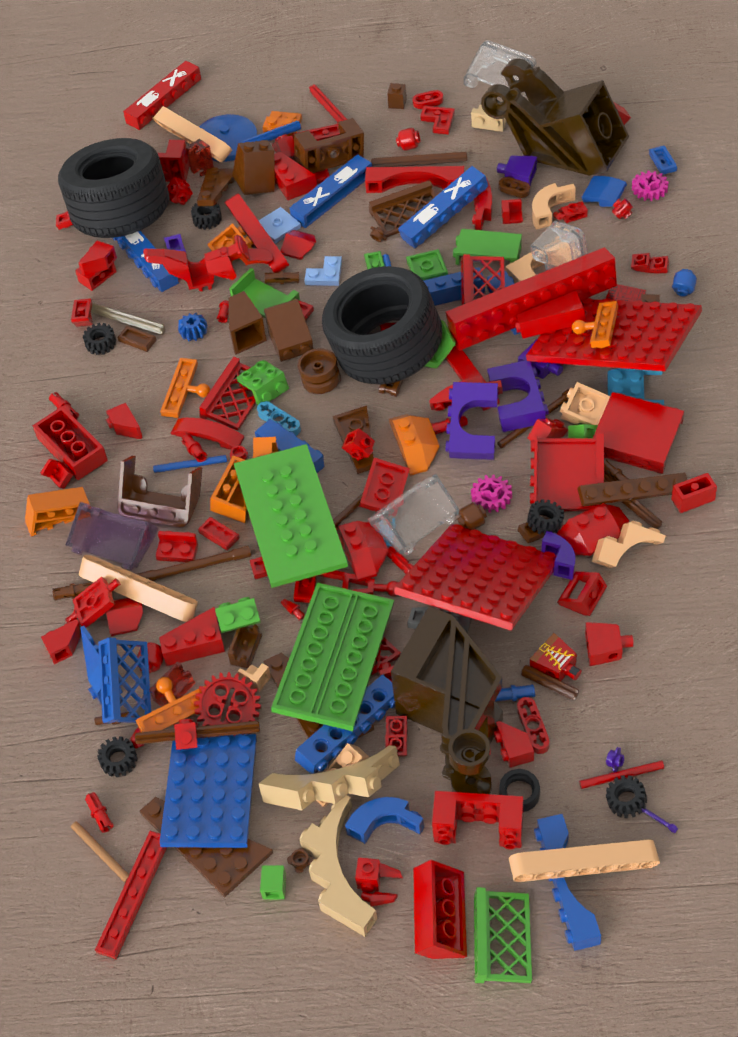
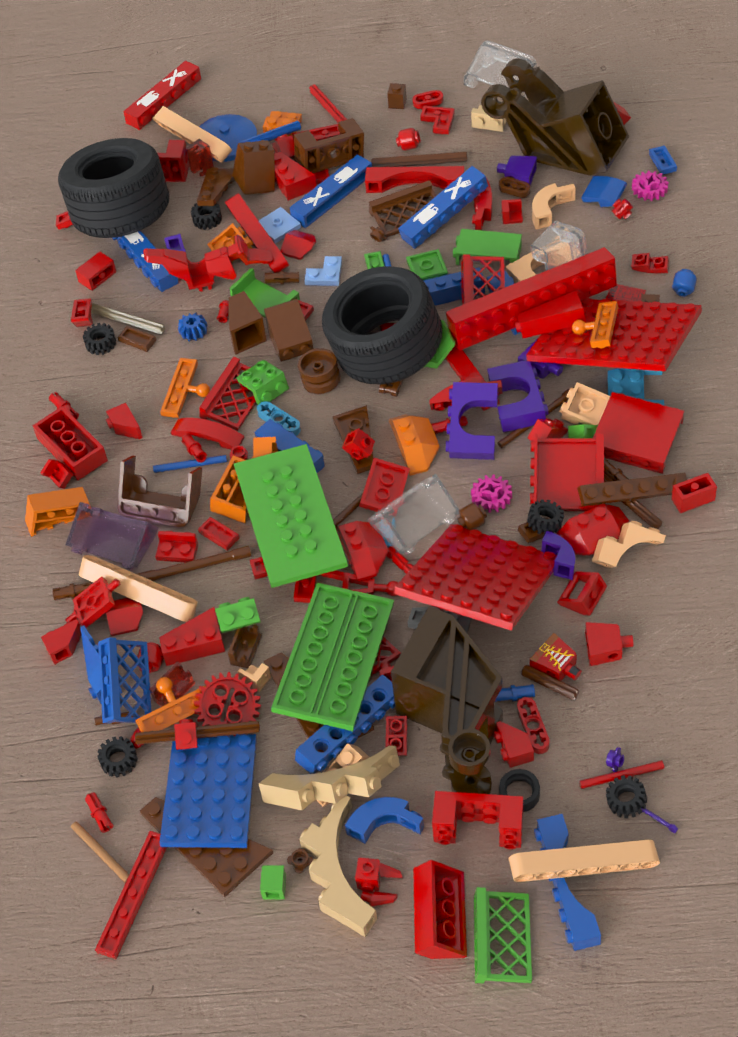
red slope [78,240,117,276] -> none
red brick [167,177,193,205] -> none
red bar [280,599,305,621] -> none
red piece [553,201,588,223] -> none

